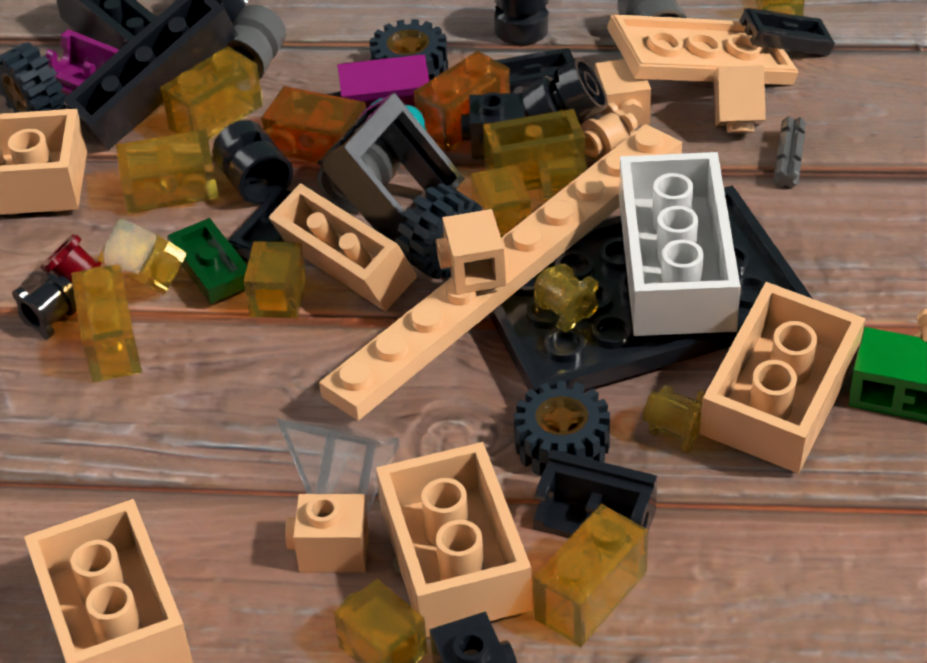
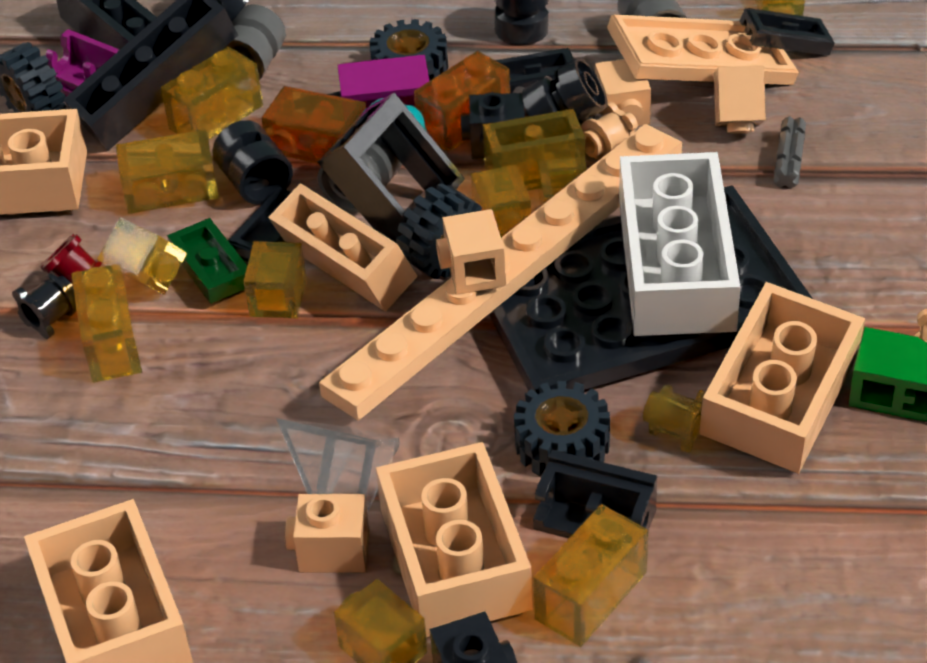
clear yellow brick [534,264,599,332] -> none

